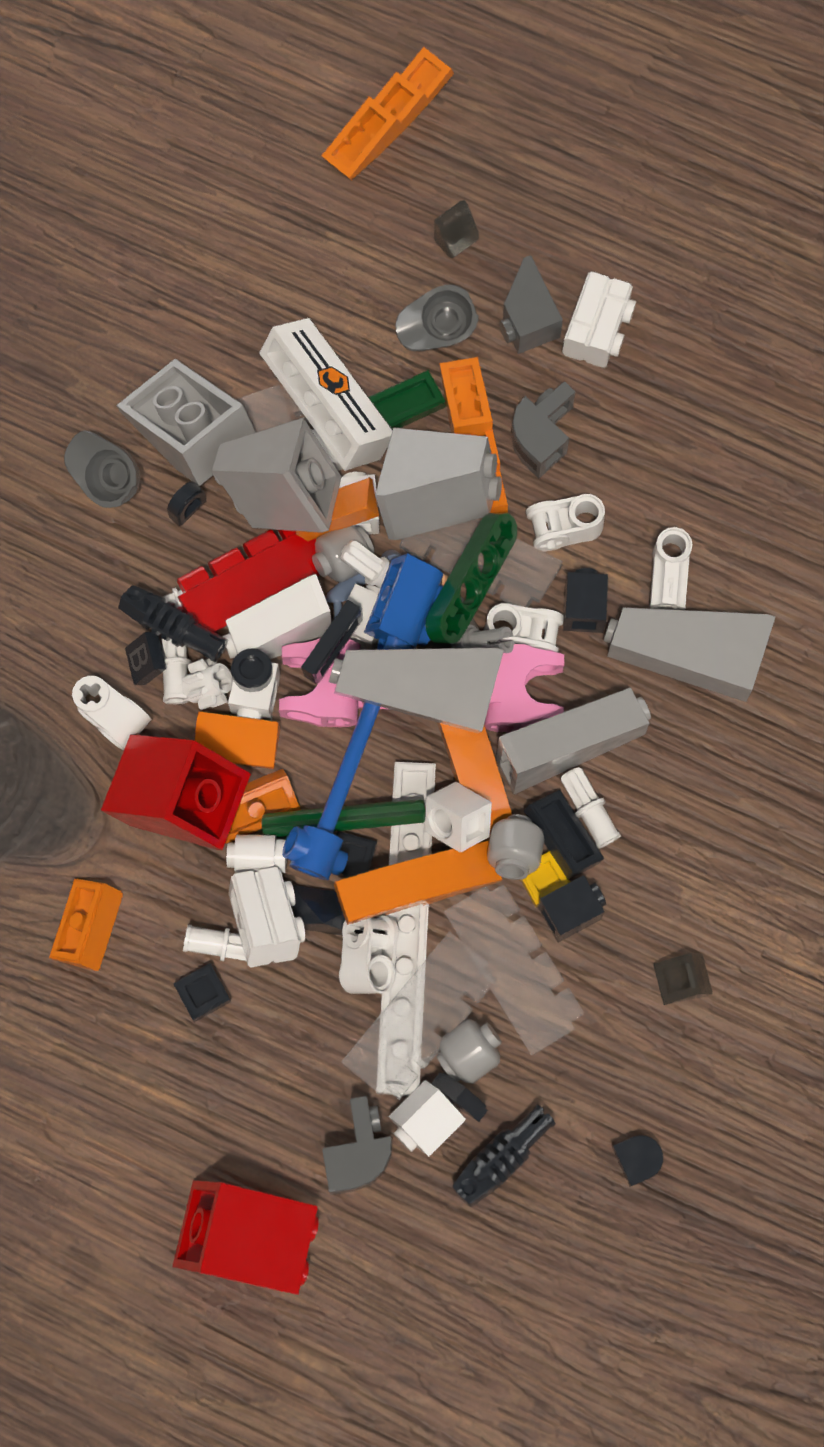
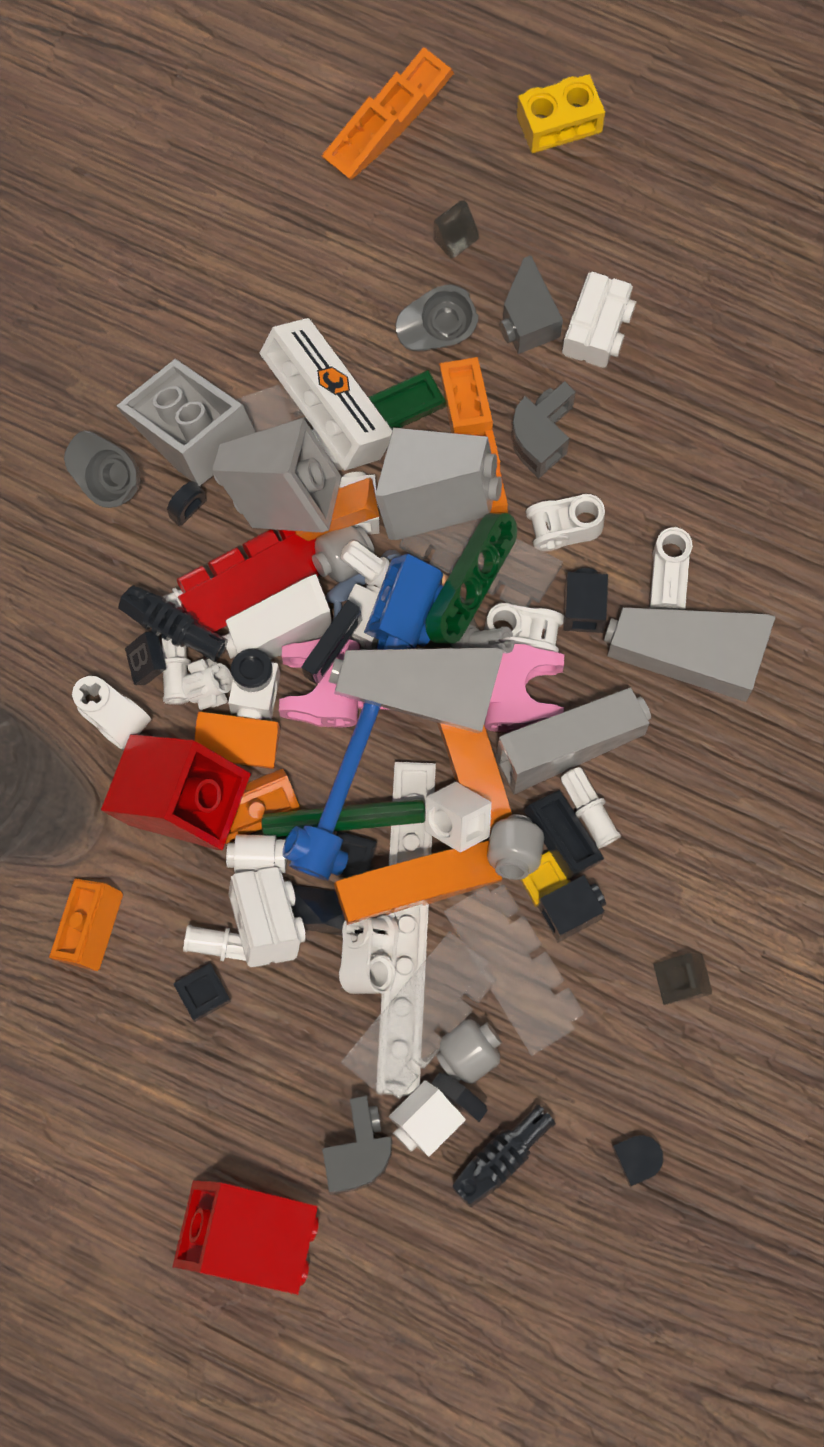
none -> yellow brick [517,74,605,154]

